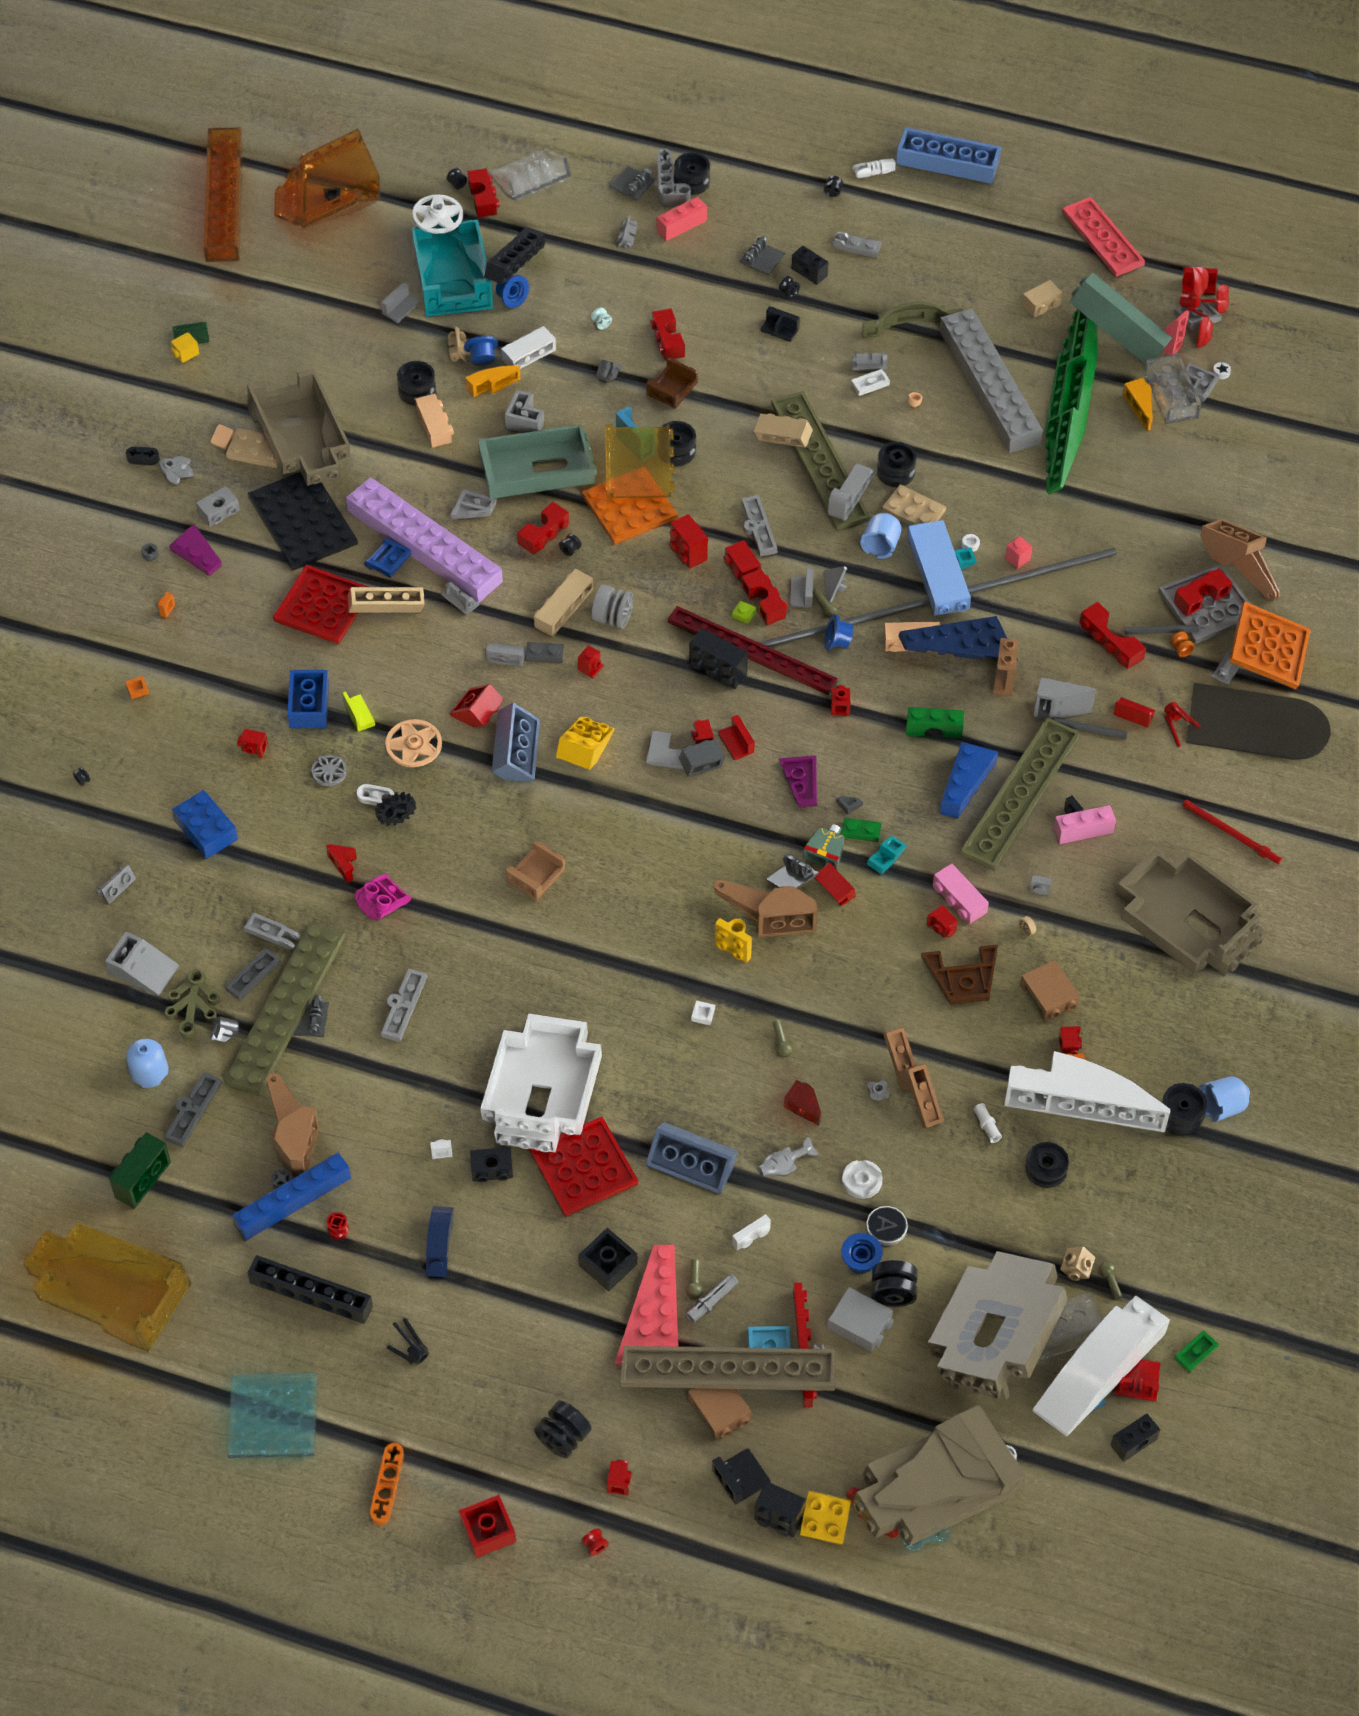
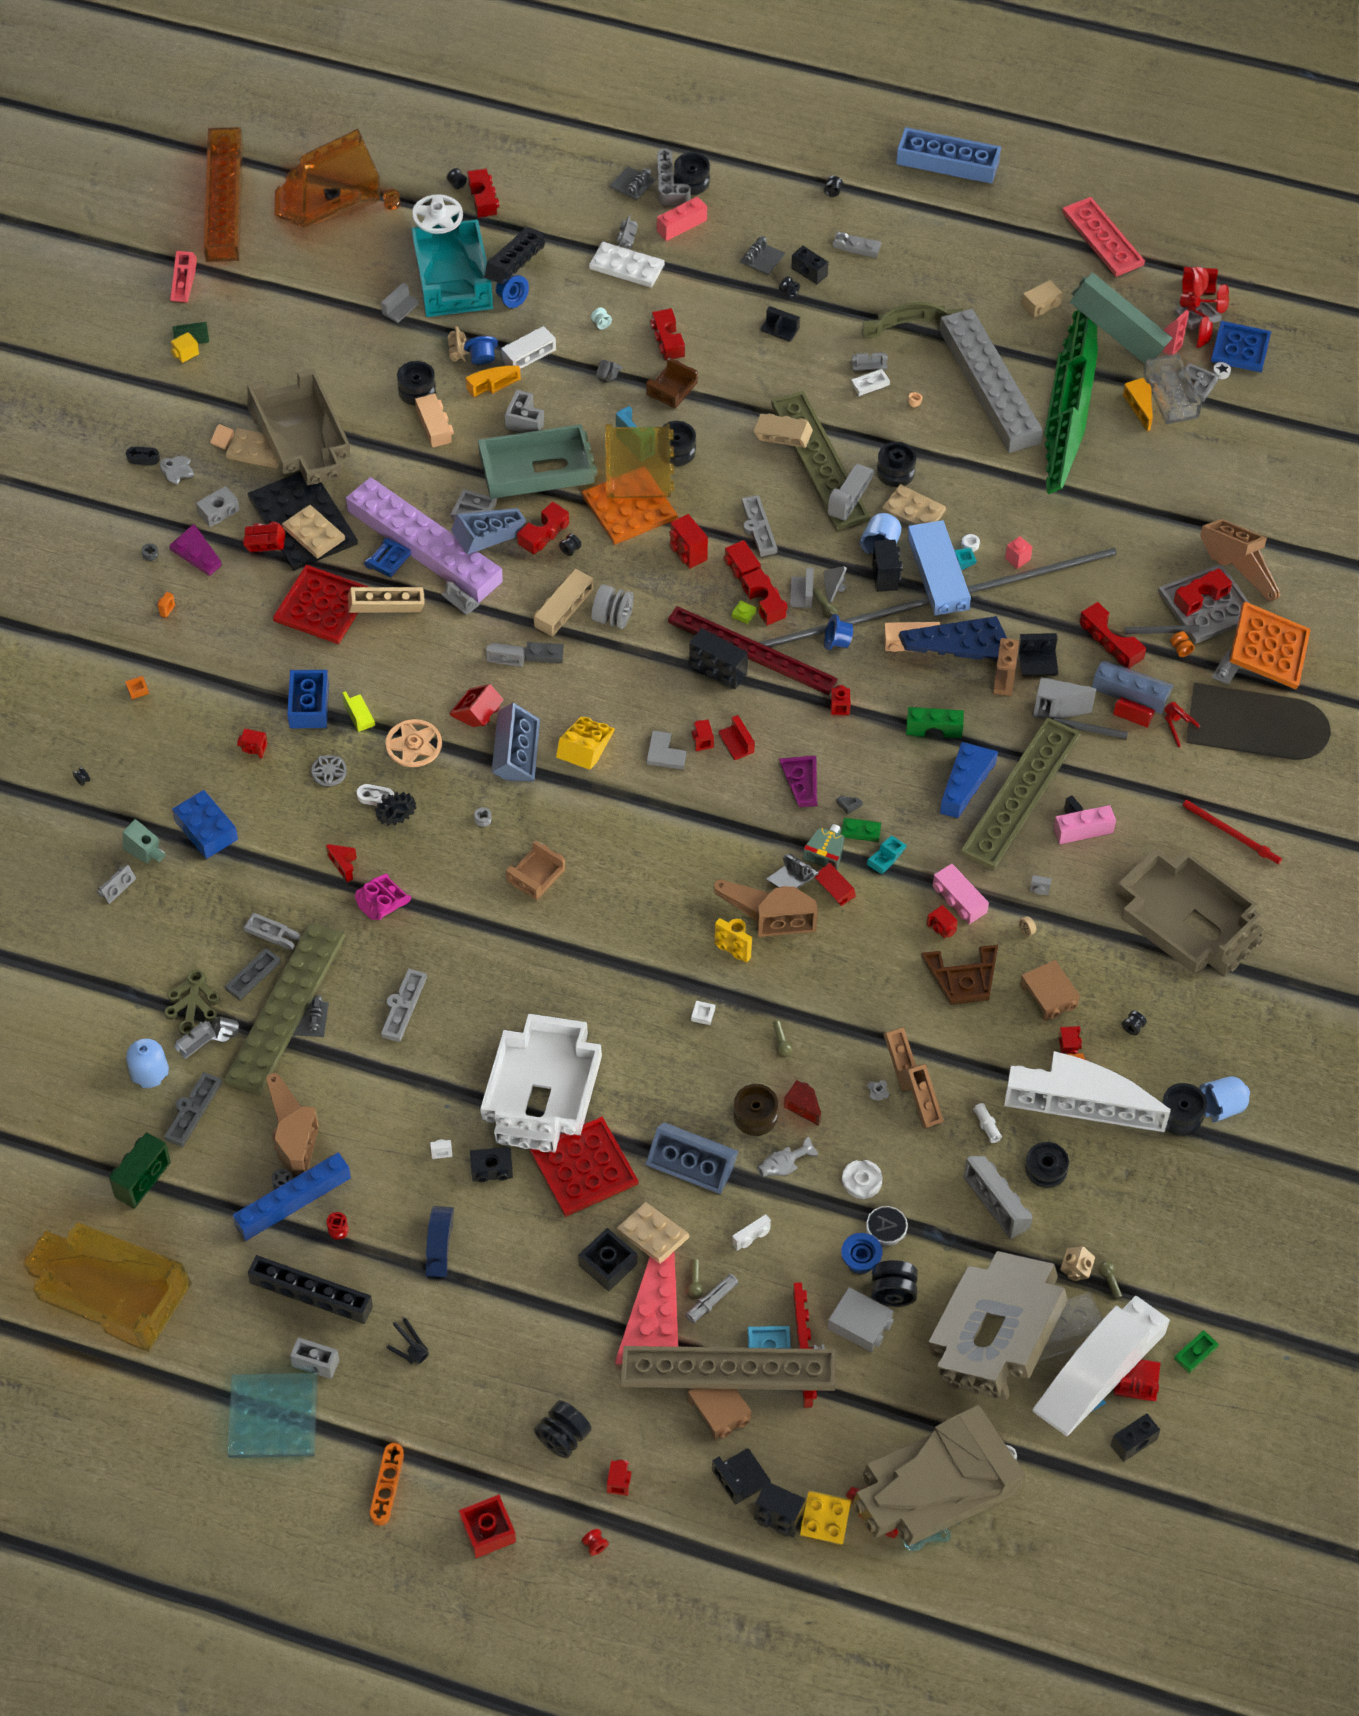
light grey slope [105,932,179,996] -> none
clear slope [488,148,571,201] -> none
red brick [578,645,604,678] -> none
dark grey brick [679,739,725,777] -> none
white hinge [852,159,896,178] -> none
none -> sand green torso [123,819,166,863]
none -> coral slope [170,251,197,303]
none -> light grey hinge [174,1021,216,1059]
none -> red brick [243,522,285,552]
none -> tan plate [282,505,345,559]
none -> light grey brick [290,1337,340,1379]
none -> clear orange wheel [383,189,400,210]
none -> sand blue wedge [451,508,526,555]
none -> light grey bush [474,807,492,827]
none -> white plate [589,242,664,288]
none -> tan plate [617,1202,690,1264]
none -> dark brown wheel [734,1084,778,1136]
none -> black brick [872,539,903,592]
none -> light grey slope [963,1156,1033,1240]
none -> black bracket [1018,633,1058,677]
none -> sand blue slope [1092,660,1174,714]
none -> black wheel [1122,1011,1147,1036]
none -> blue plate [1211,321,1272,373]

